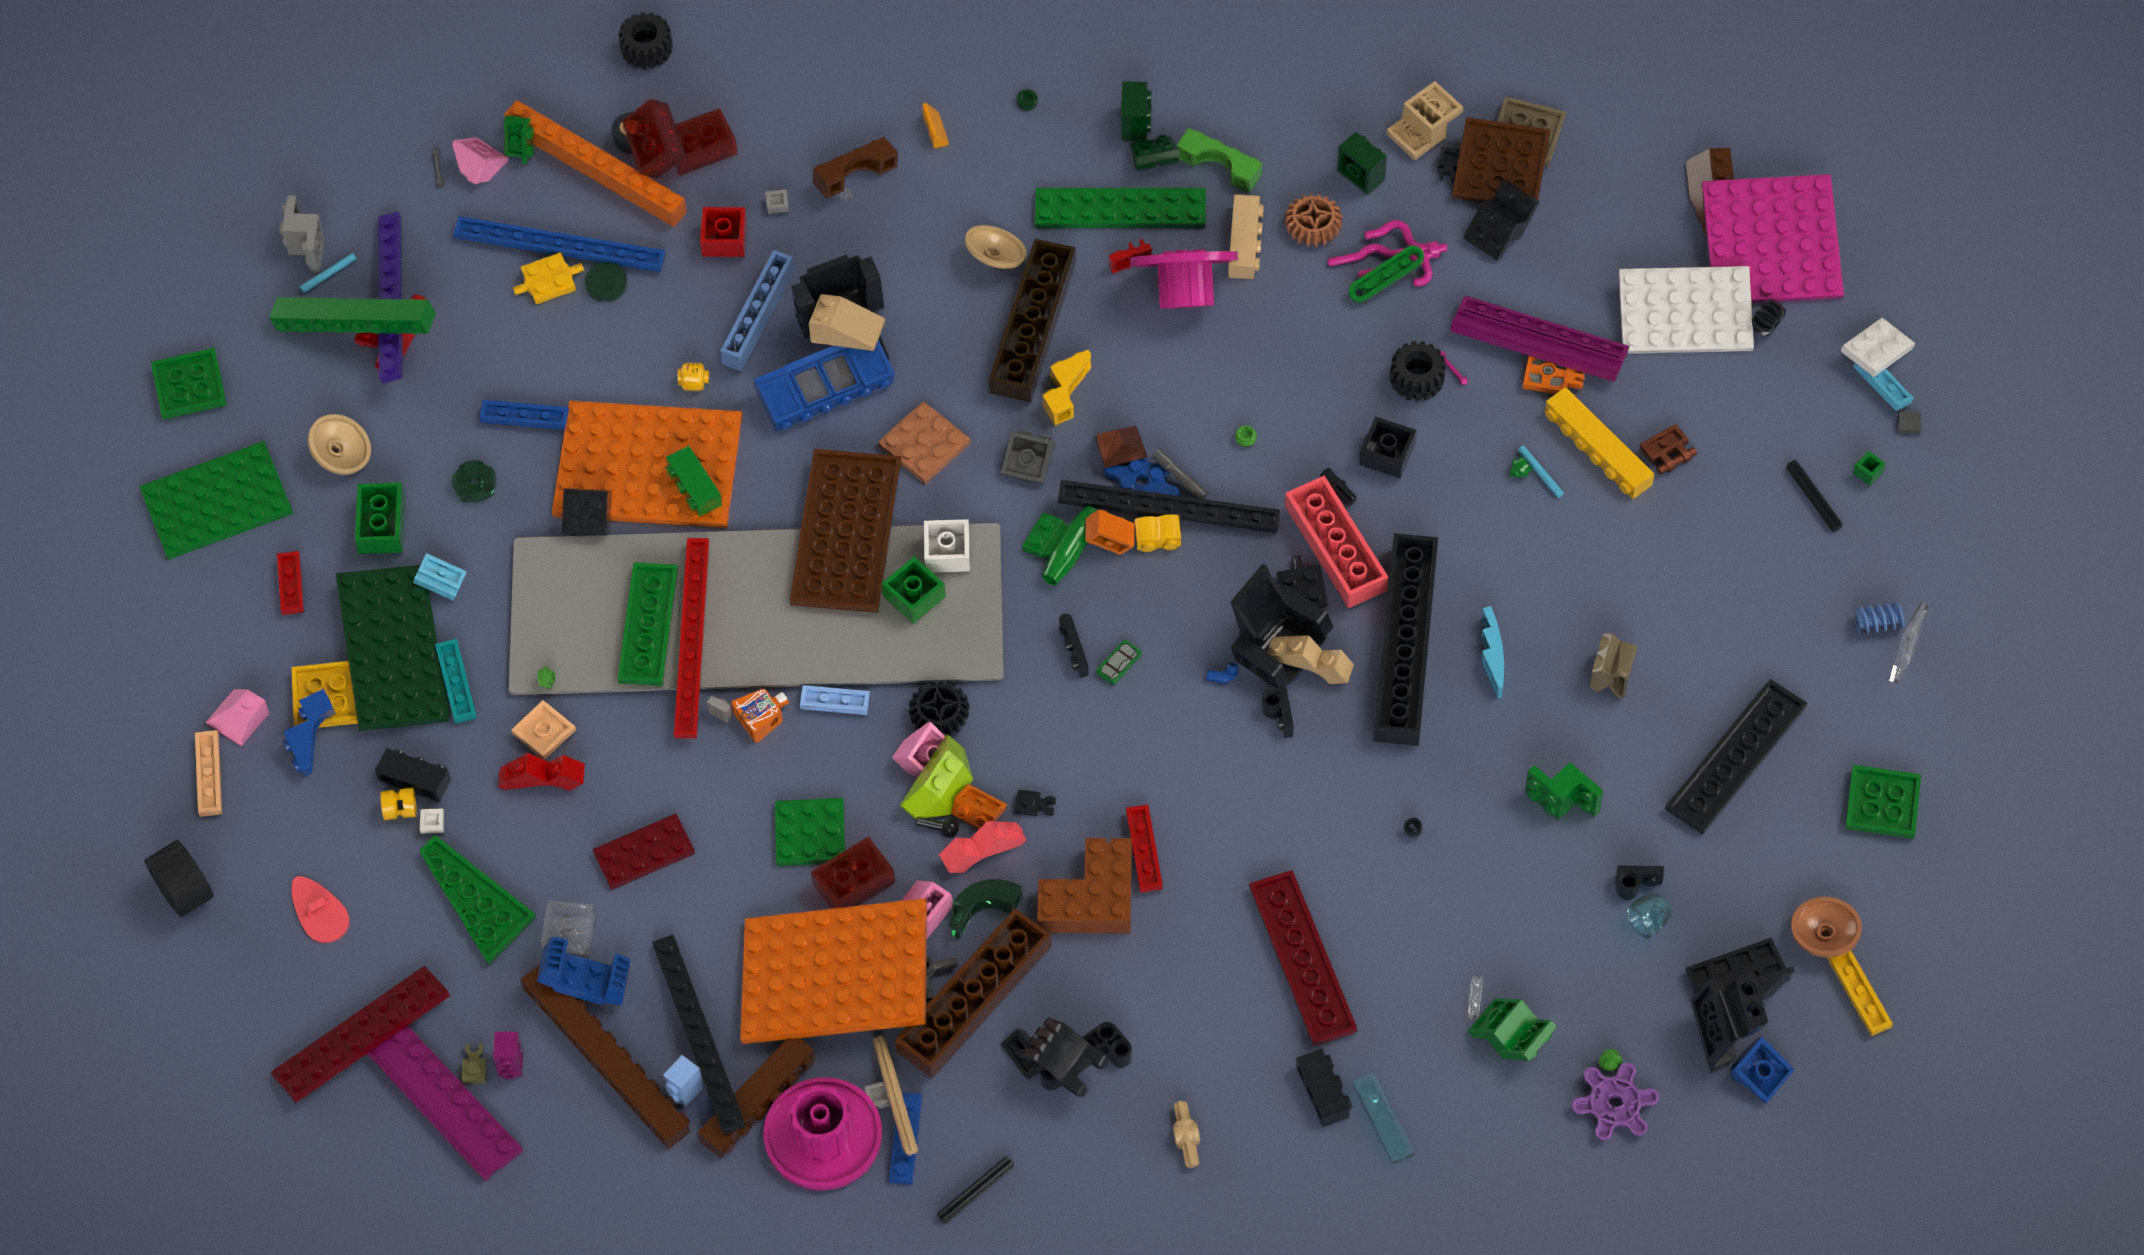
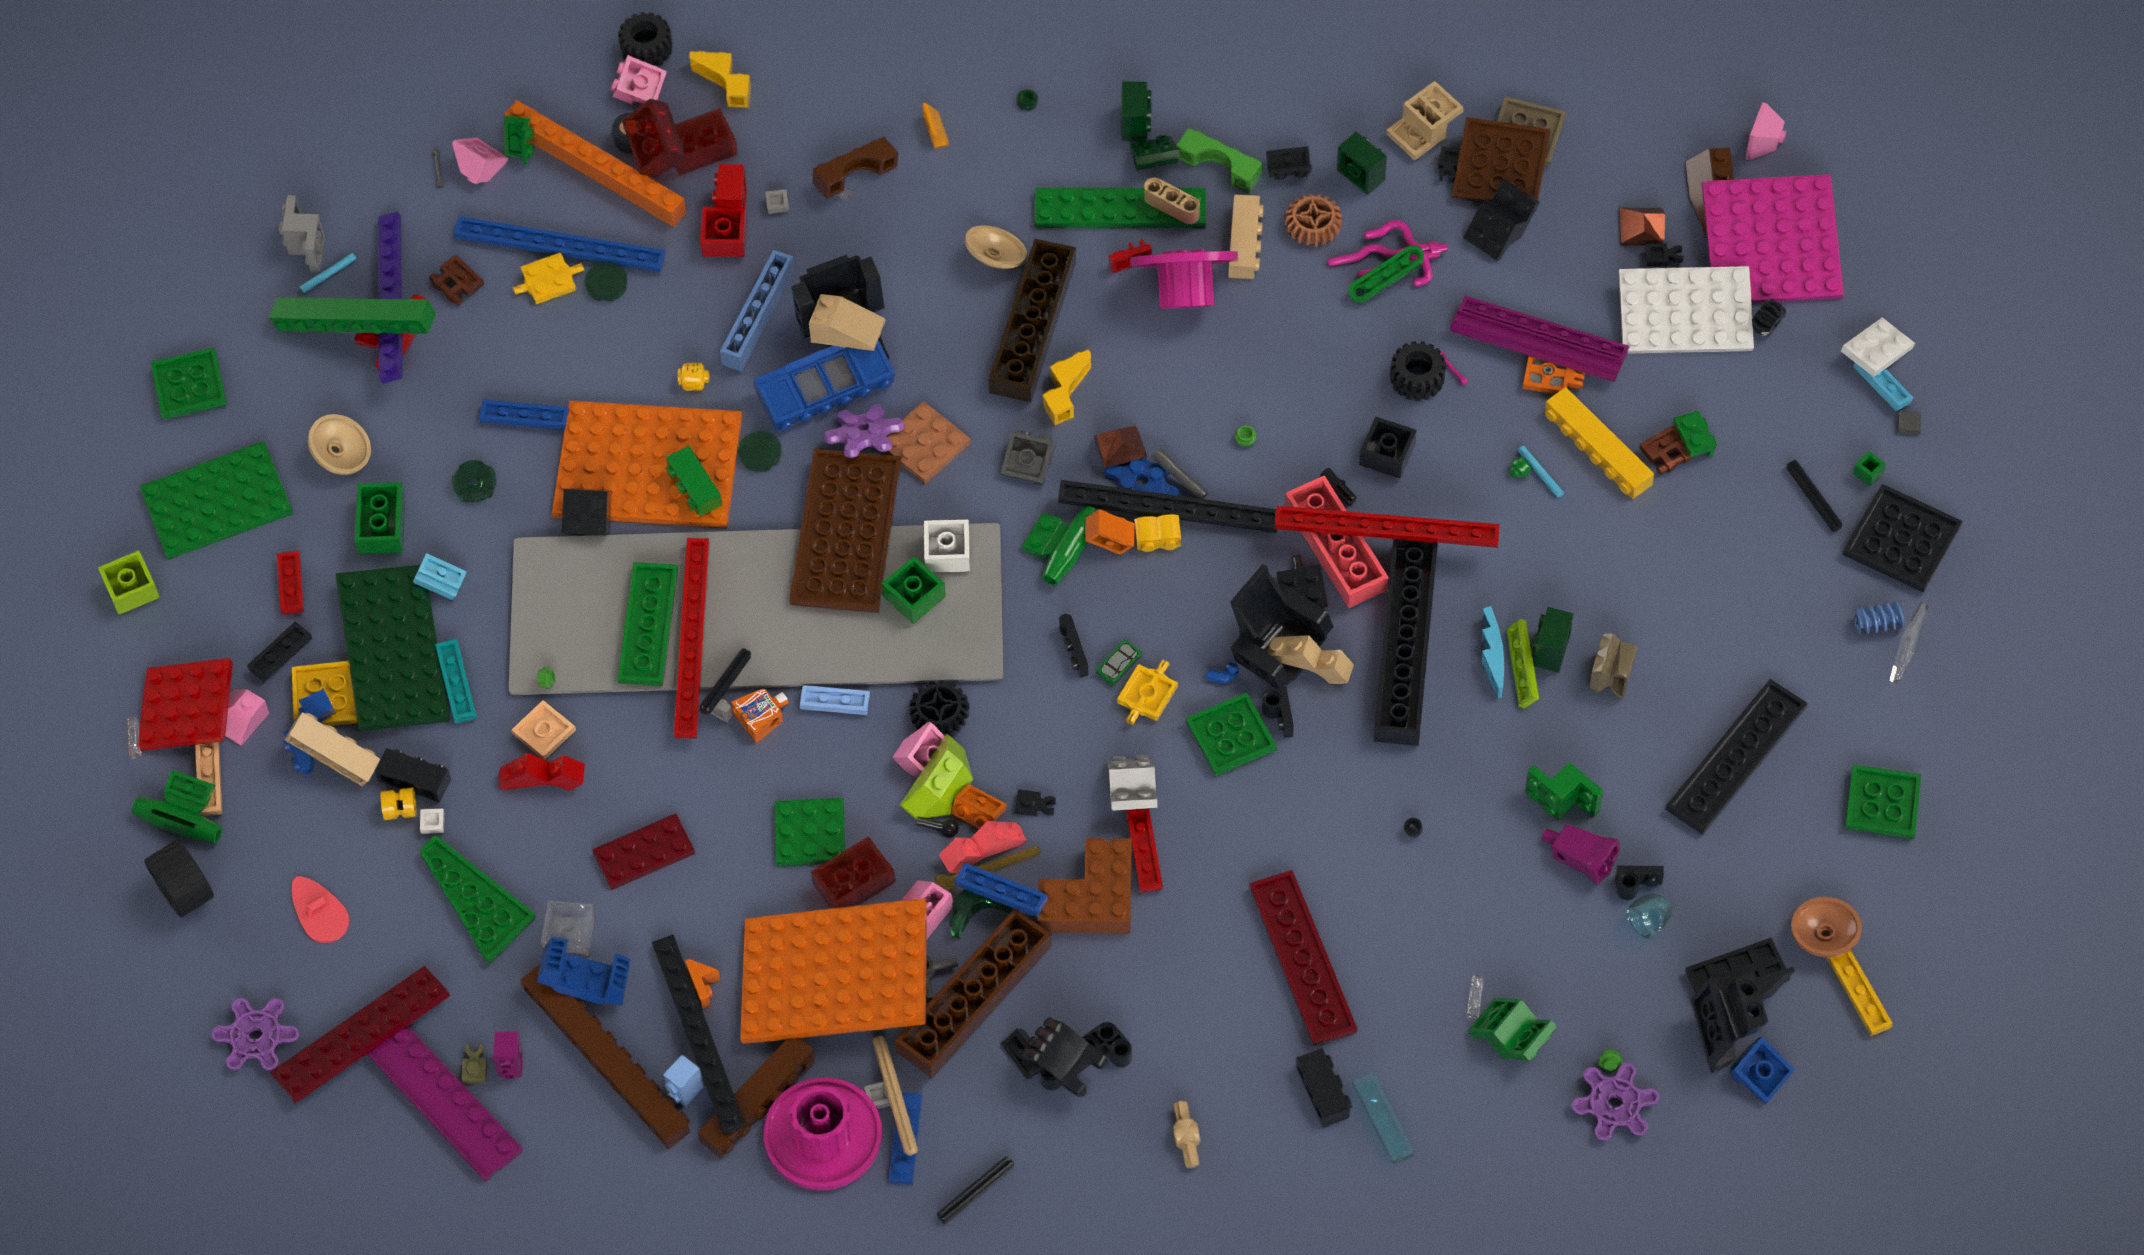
none -> lime brick [98,550,160,615]
none -> clear axle [126,716,141,759]
none -> green plate [132,770,223,844]
none -> red plate [137,658,233,751]
none -> medium lavender plate [211,998,299,1071]
none -> black plate [247,621,312,682]
none -> tan brick [284,712,380,786]
none -> copper plate [429,255,485,306]
none -> bright pink plate [610,56,667,109]
none -> orange slope [685,959,721,1010]
none -> yellow arch [689,51,751,108]
none -> black axle [699,648,751,715]
none -> red brick [712,164,747,208]
none -> clear green tile [738,431,782,472]
none -> medium lavender plate [824,404,905,458]
none -> clear yellow piece [934,846,1040,891]
none -> blue plate [954,863,1048,918]
none -> light grey bracket [1108,755,1158,811]
none -> yellow plate [1117,659,1178,725]
none -> tan beam [1144,178,1200,224]
none -> green plate [1186,692,1277,777]
none -> black bracket [1266,146,1312,180]
none -> red plate [1275,506,1500,548]
none -> lime tile [1506,619,1539,709]
none -> dark green brick [1532,607,1574,673]
none -> magenta piece [1542,824,1620,884]
none -> copper slope [1619,208,1665,246]
none -> black plate [1645,243,1683,266]
none -> green bracket [1673,410,1717,457]
none -> bright pink slope [1746,102,1786,161]
none -> black plate [1843,484,1963,593]

